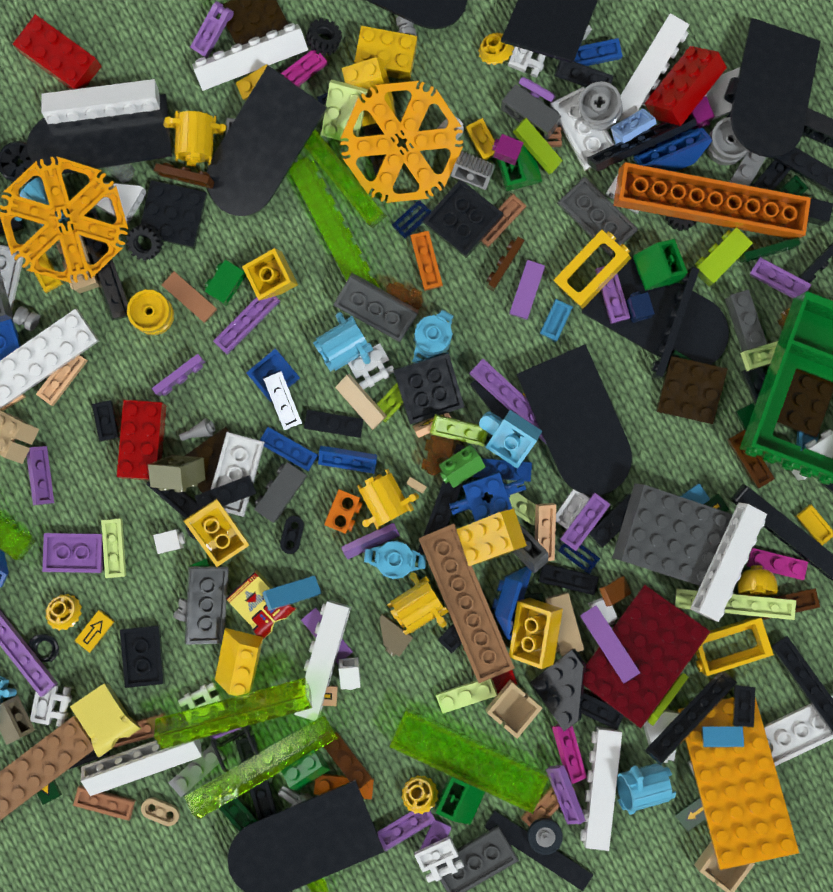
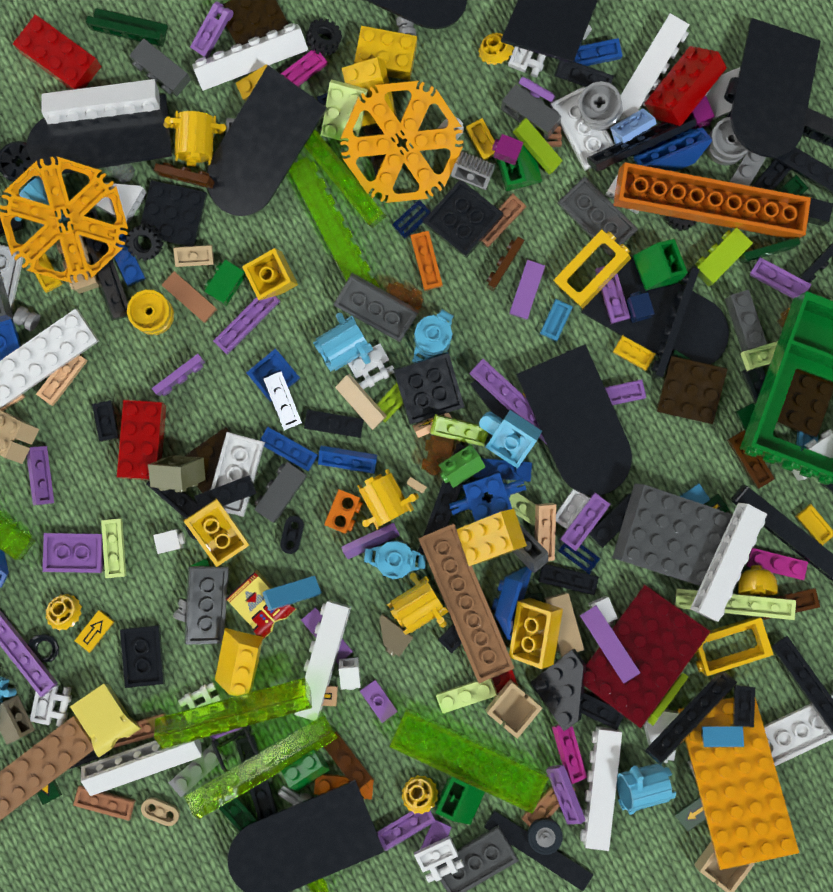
light grey cone [179,418,215,441] -> none
dark orange tile [599,576,631,607] -> none
none -> dark green panel [86,8,168,47]
none -> blue plate [114,228,146,287]
none -> dark grey brick [129,38,191,97]
none -> tan plate [173,245,214,267]
none -> medium lavender plate [360,679,398,723]
none -> medium lavender plate [605,379,646,405]
none -> yellow plate [612,335,655,371]

